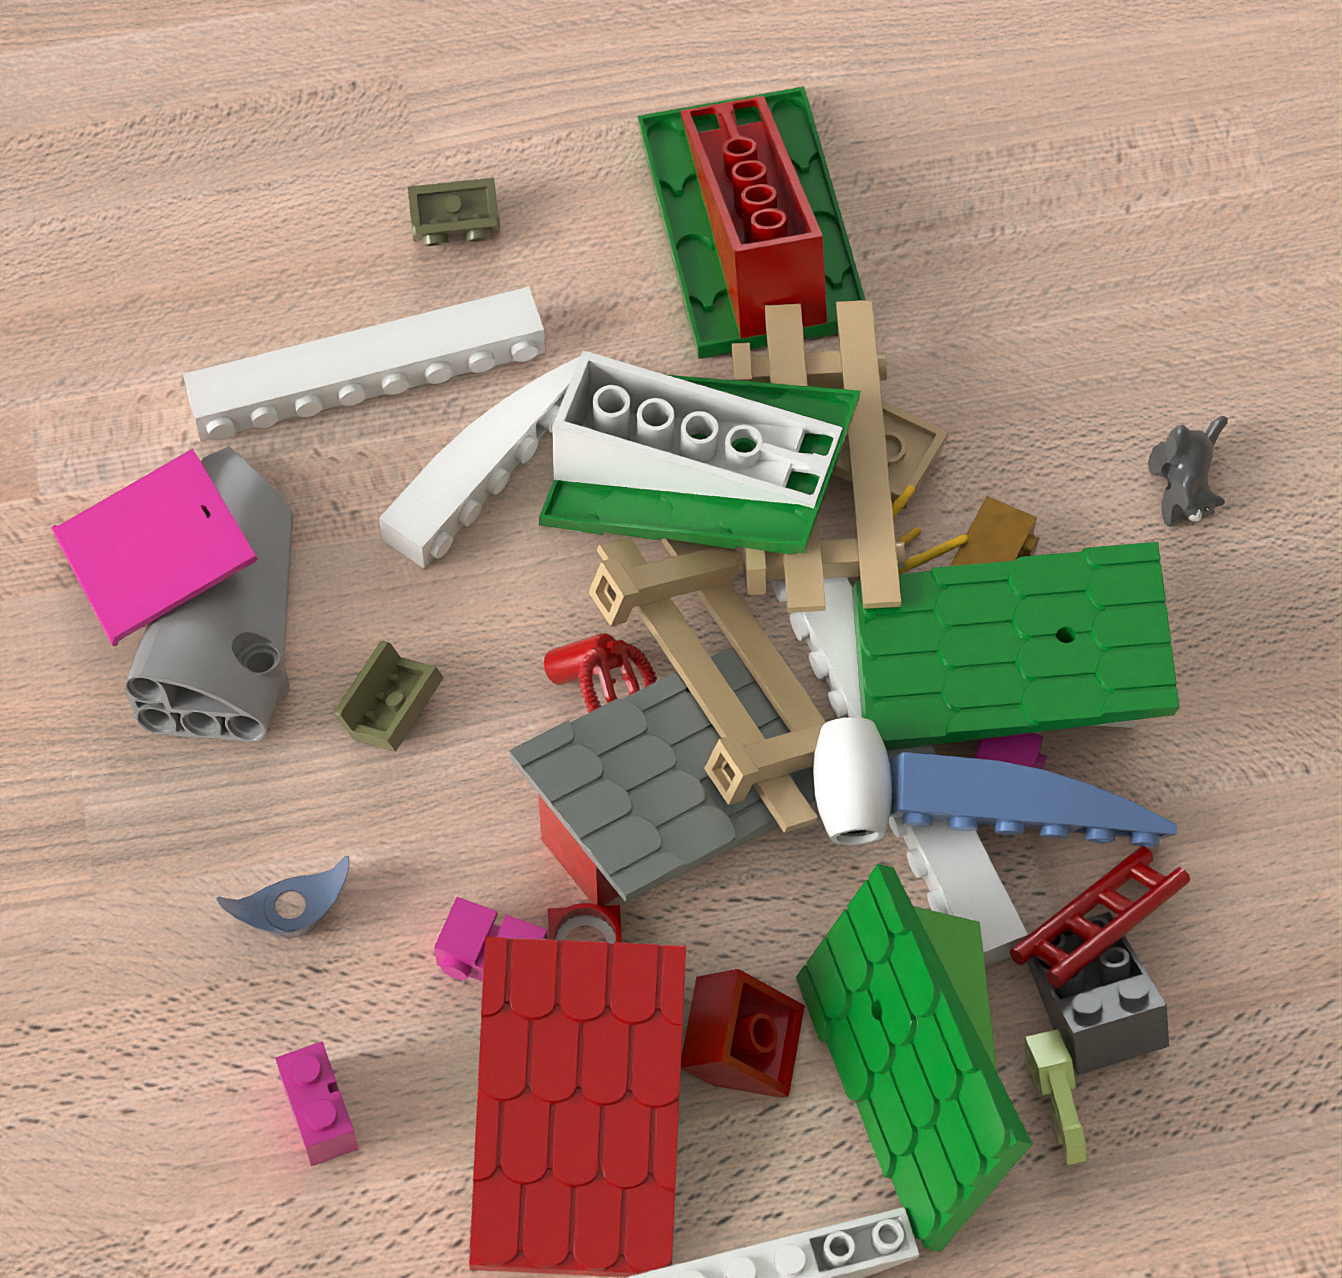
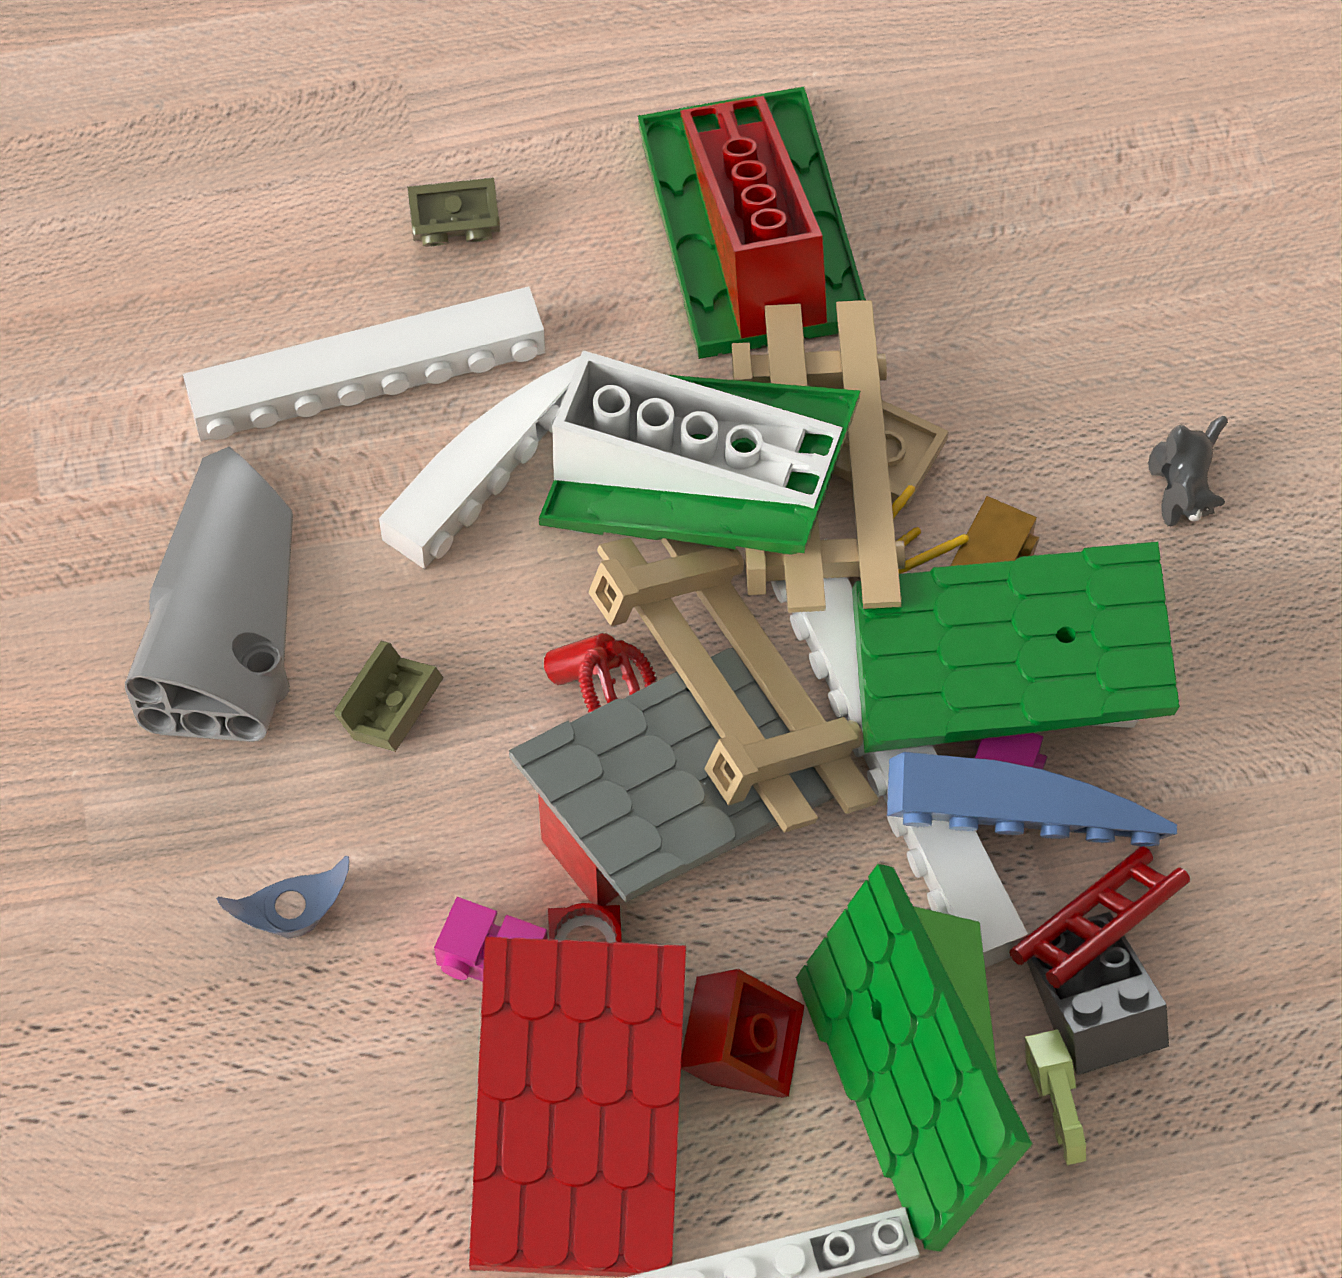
dark pink piece [51,448,258,646] -> none
dark pink piece [275,1041,358,1166] -> none
white piece [813,717,893,845] -> none

